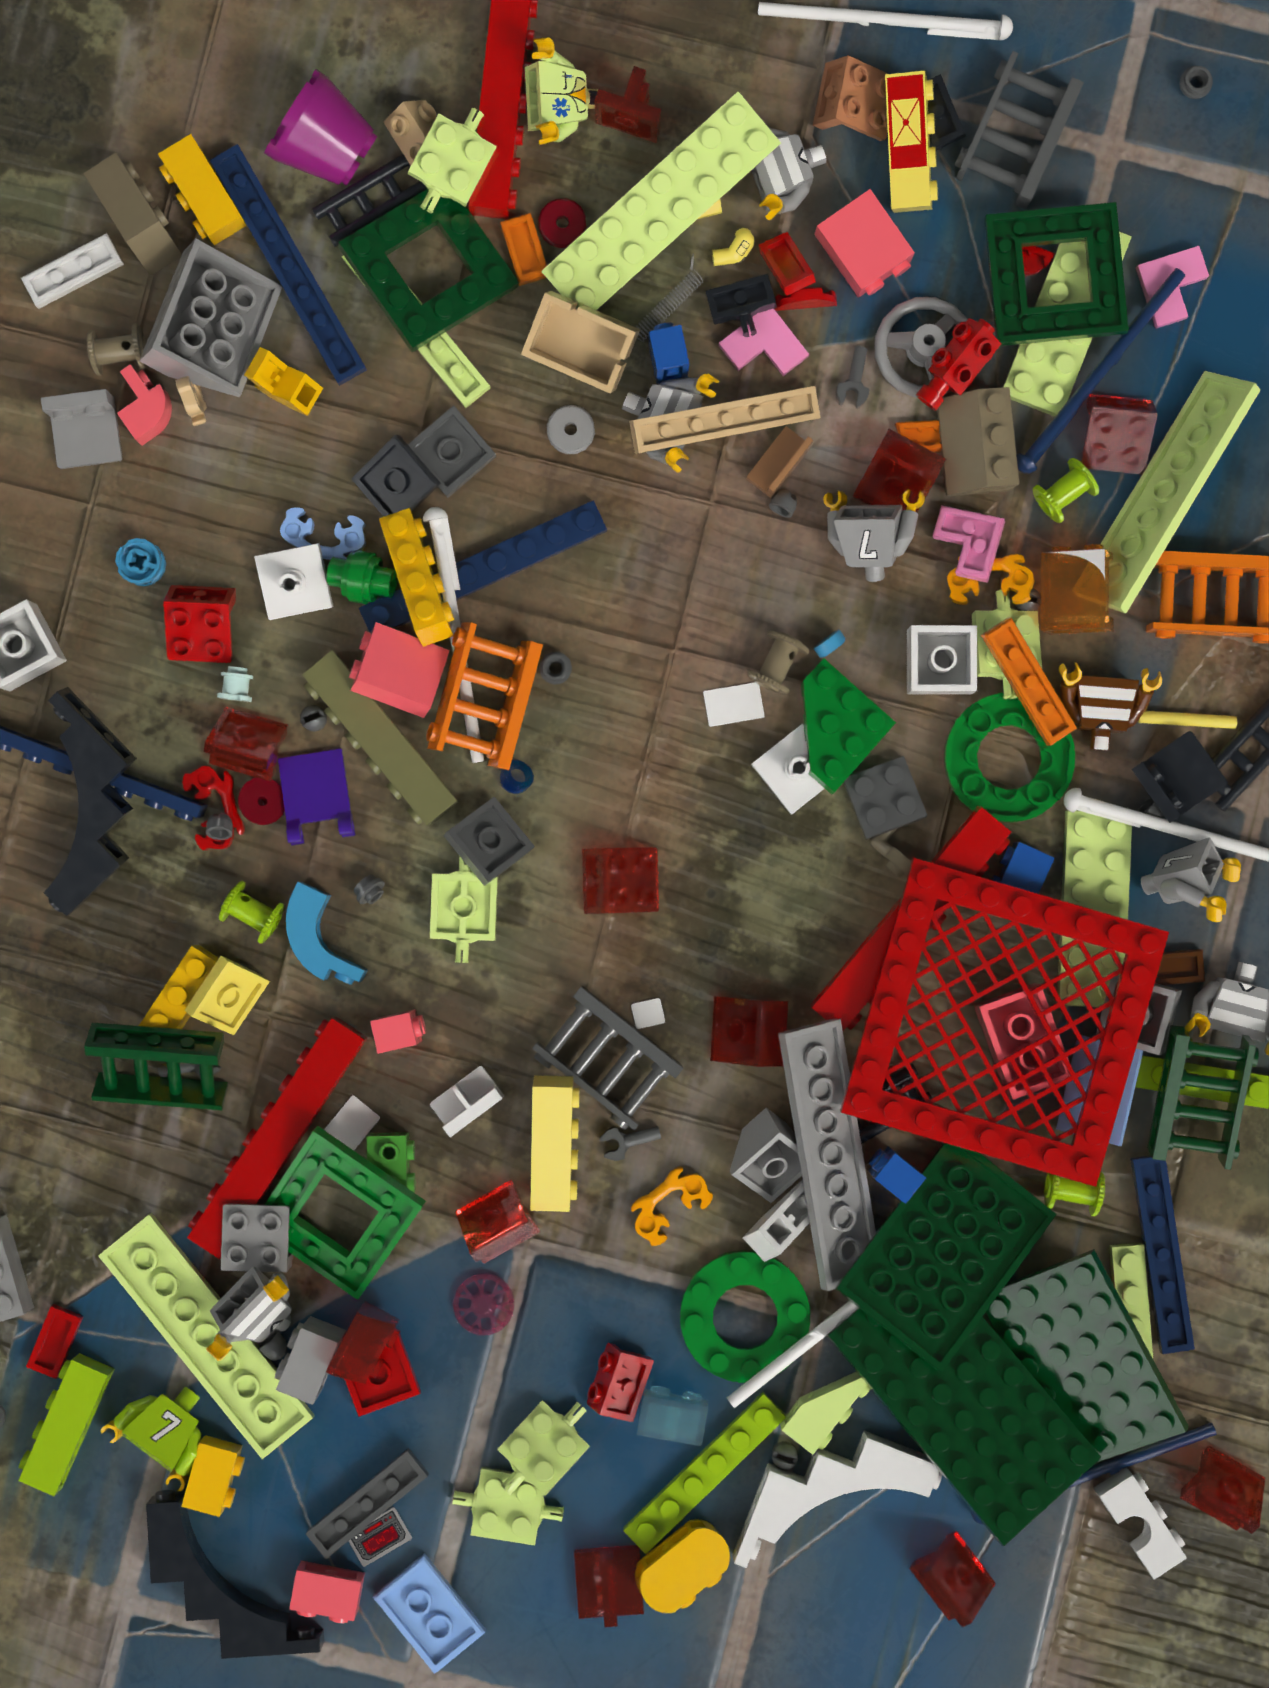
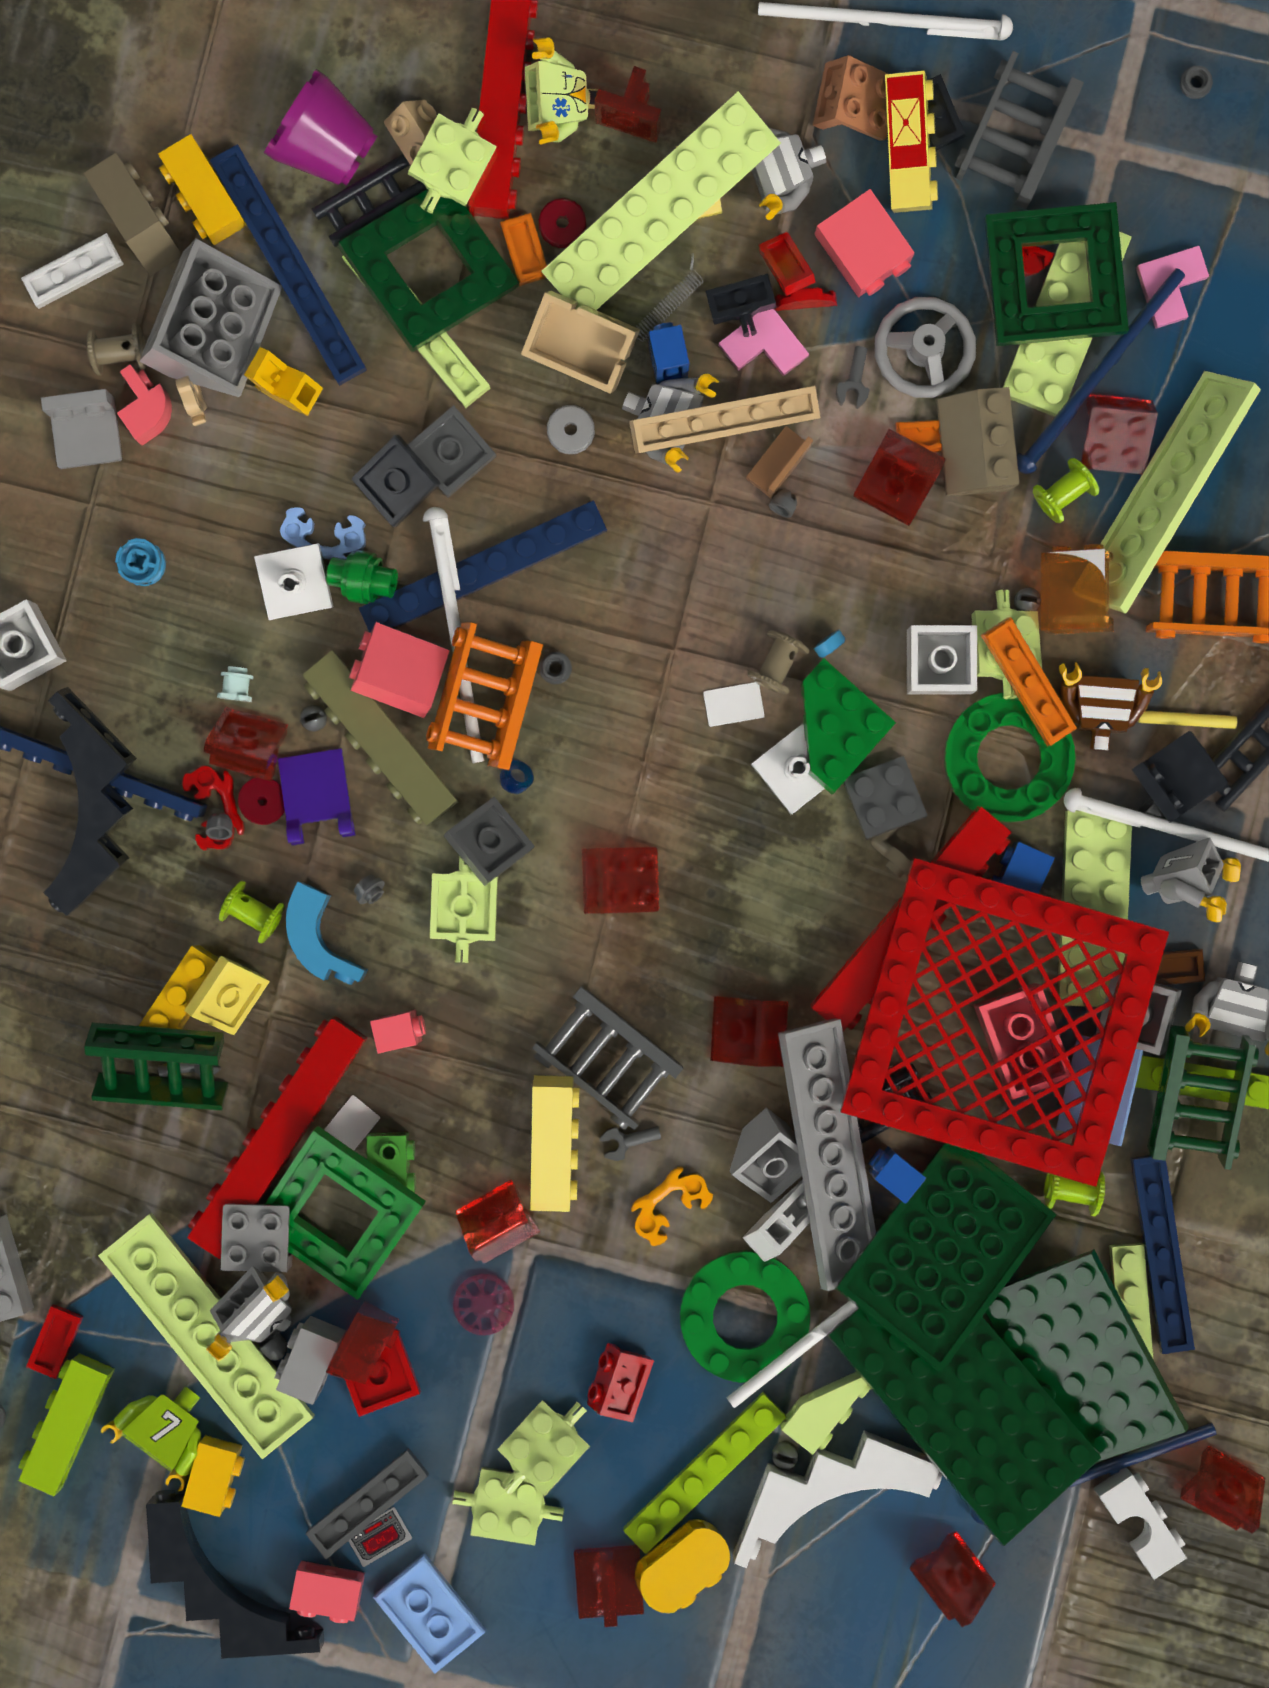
red bracket [163,585,236,663] -> none
yellow brick [379,508,454,647] -> none
white panel [430,1066,504,1137] -> none
white sticker [631,998,665,1029] -> none
clear light blue brick [637,1386,708,1446] -> none
light yellow arm [712,228,755,266] -> none
light grey torso [823,489,925,582] -> none
red brick [916,318,1001,411] -> none
bright pink tile [933,505,1005,583] -> none
light orange helmet [947,554,1034,605] -> none

